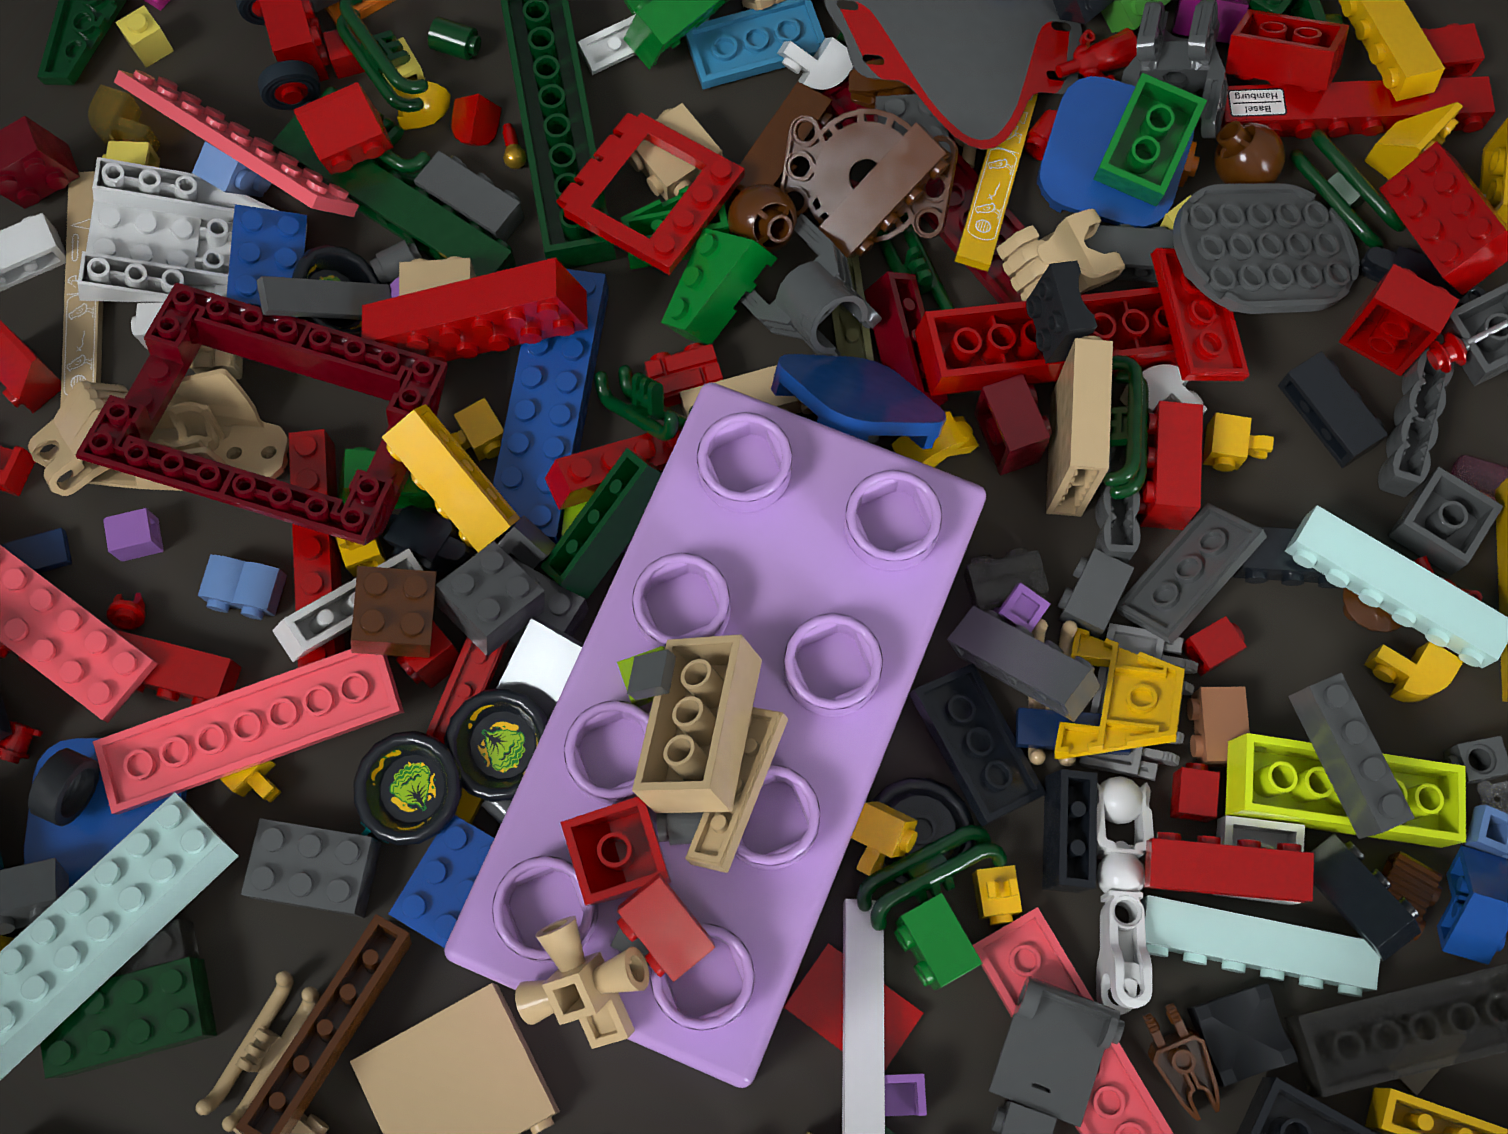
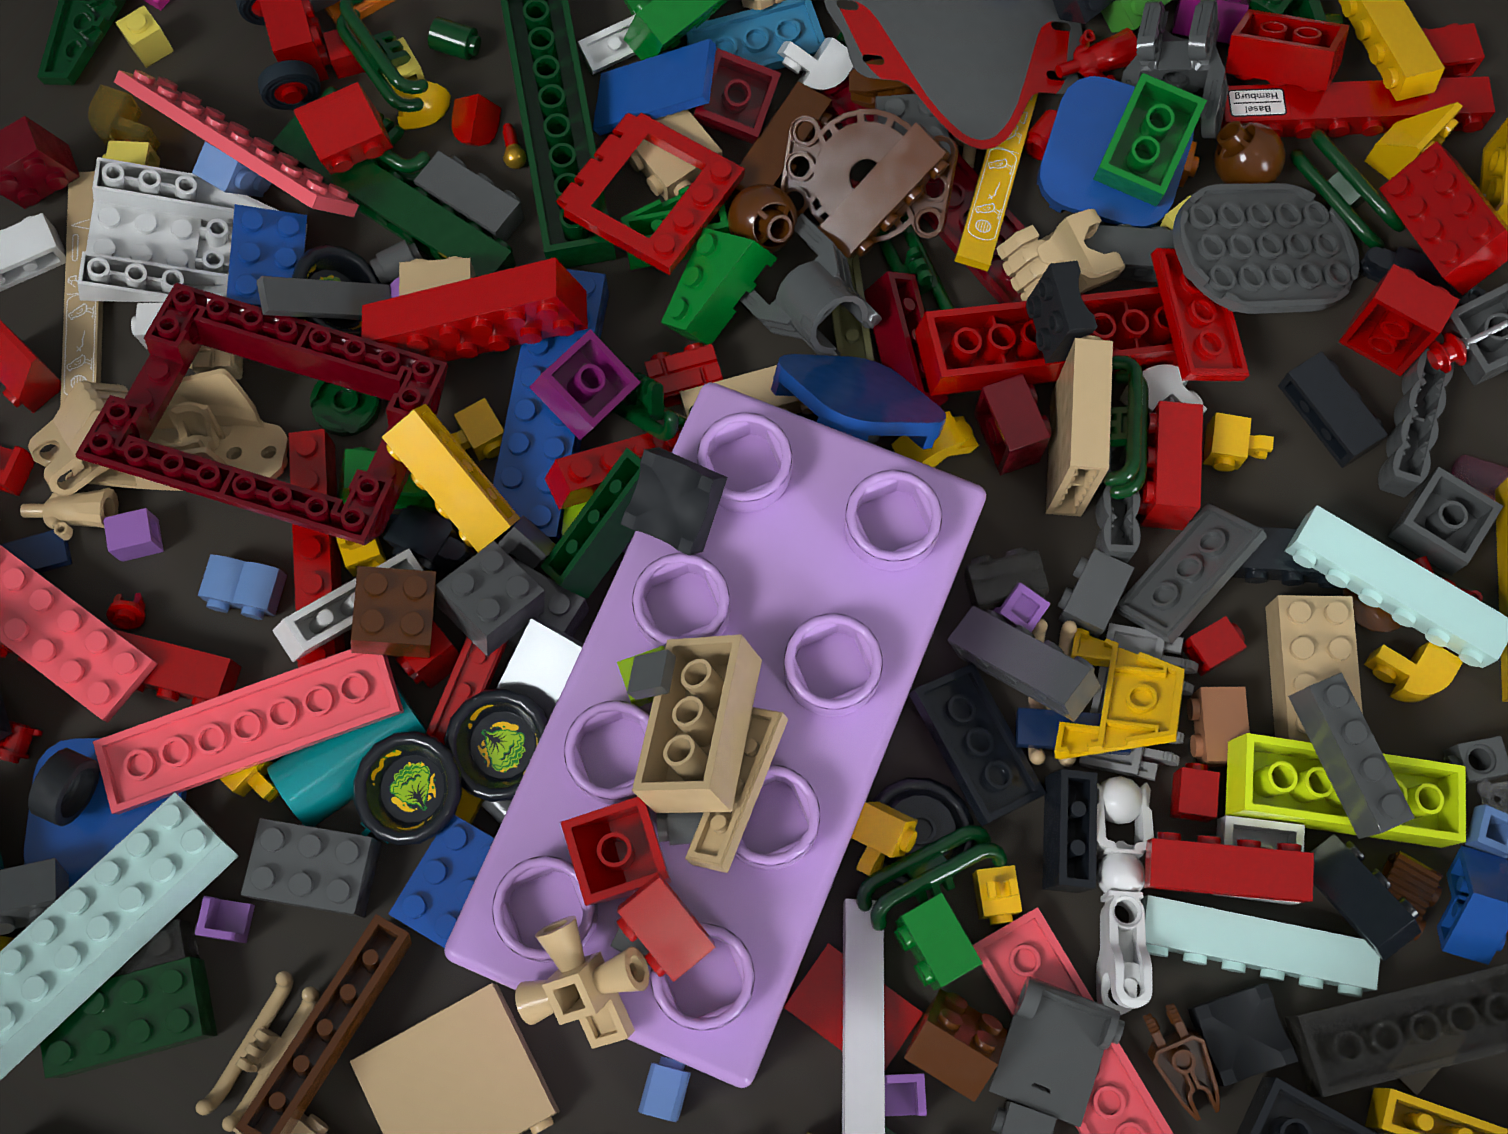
none -> tan piece [20,472,119,540]
none -> medium lavender panel [195,896,255,943]
none -> teal brick [267,683,427,827]
none -> dark green tile [310,380,382,437]
none -> magenta brick [529,329,641,440]
none -> blue tile [593,39,716,136]
none -> black brick [621,447,728,555]
none -> medium blue brick [638,1056,691,1122]
none -> dark red brick [693,48,781,144]
none -> reddish brown brick [904,988,1008,1102]
none -> tan brick [1265,595,1363,743]

